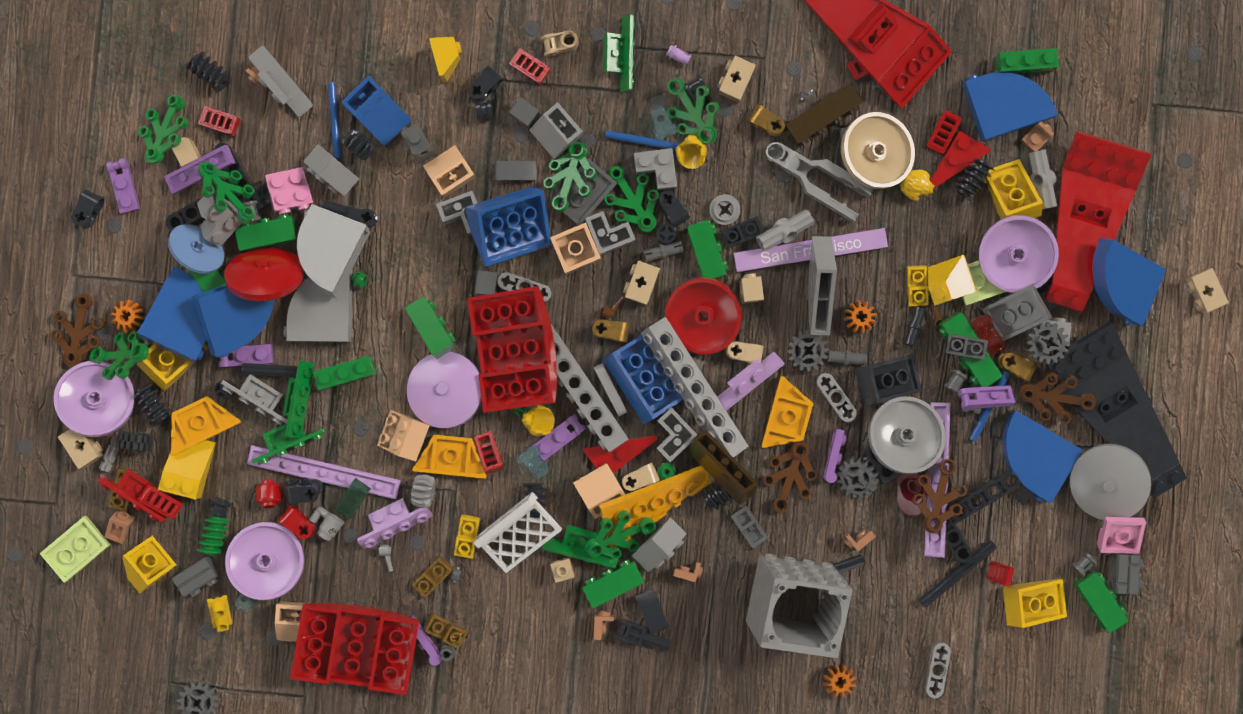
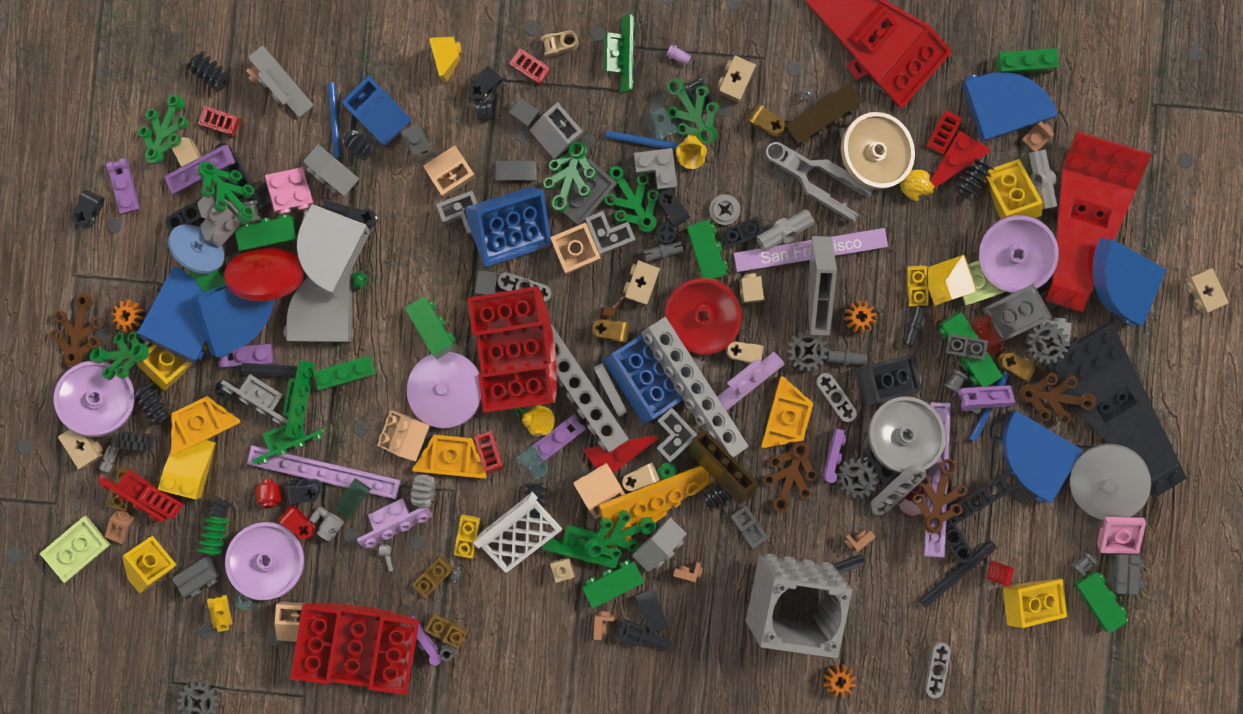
none -> light grey beam [870,463,926,515]

